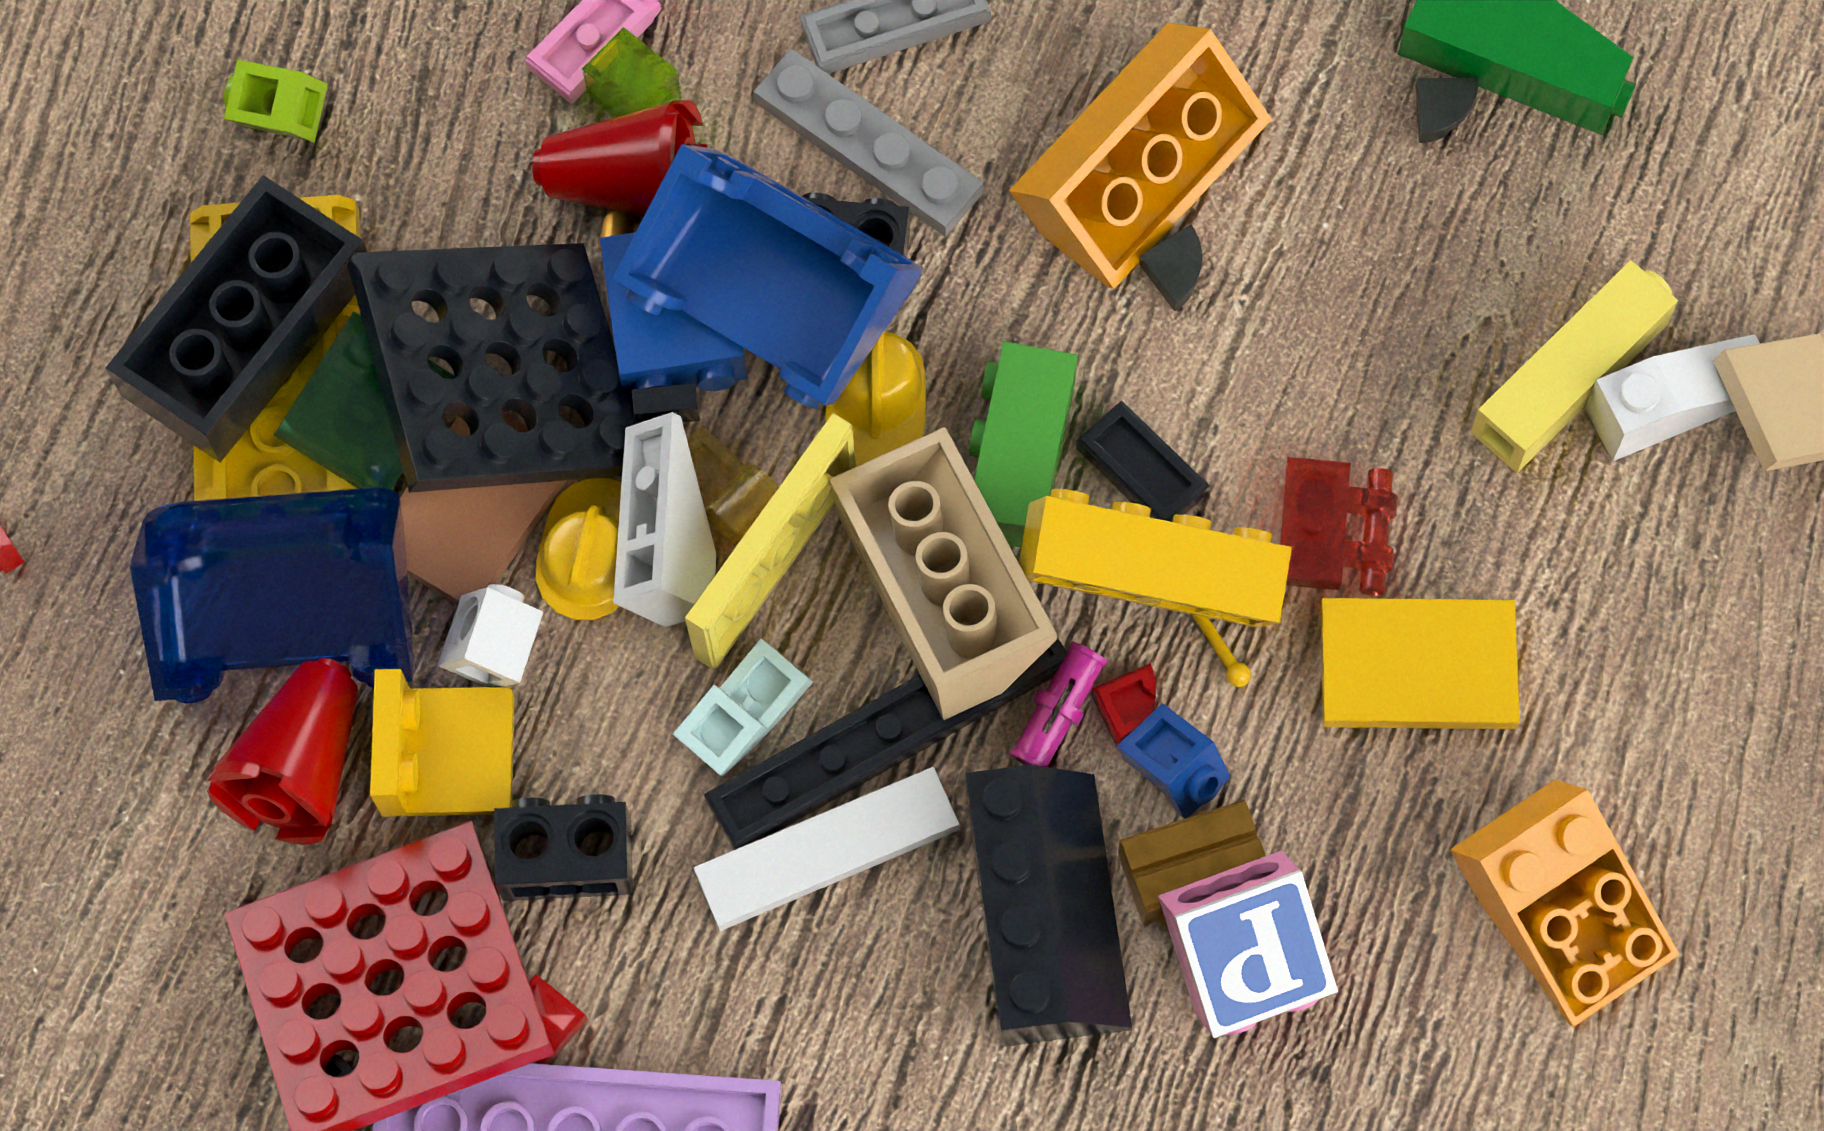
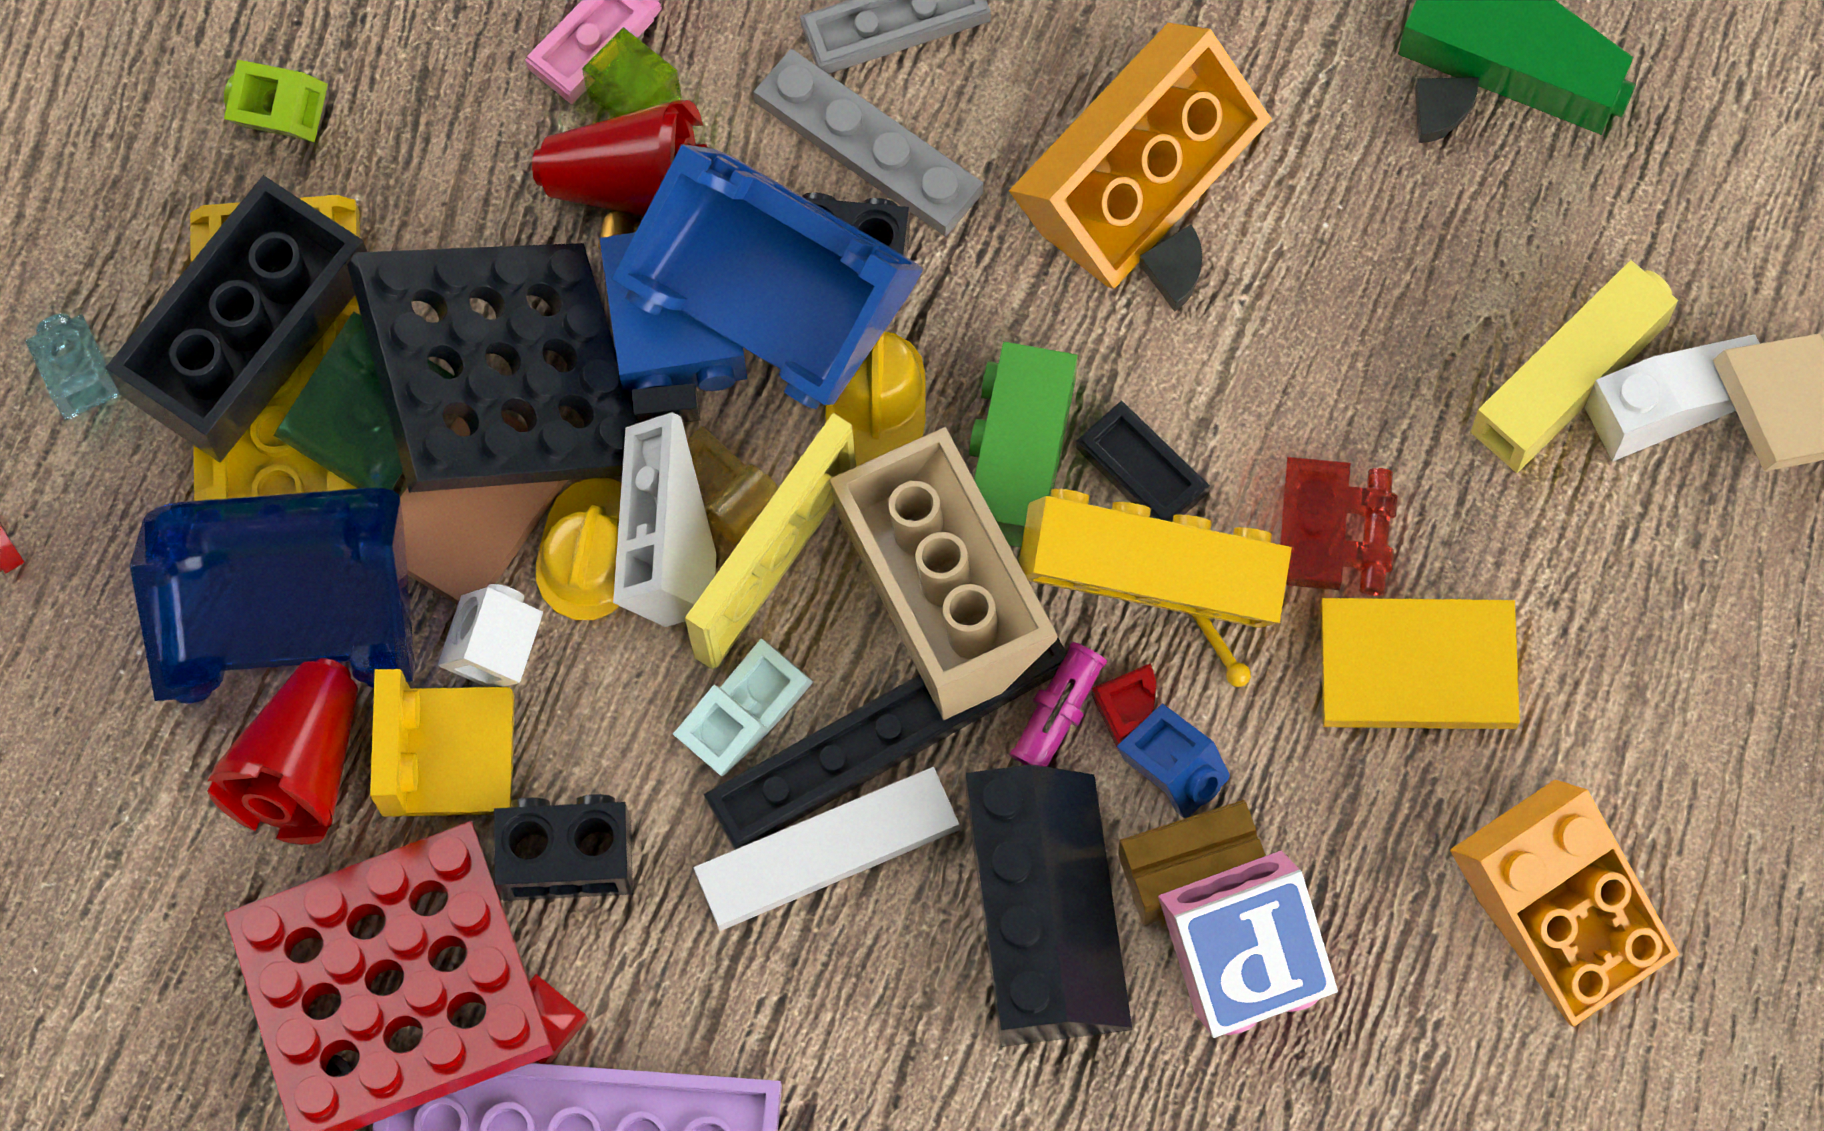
none -> clear light blue brick [25,313,120,421]

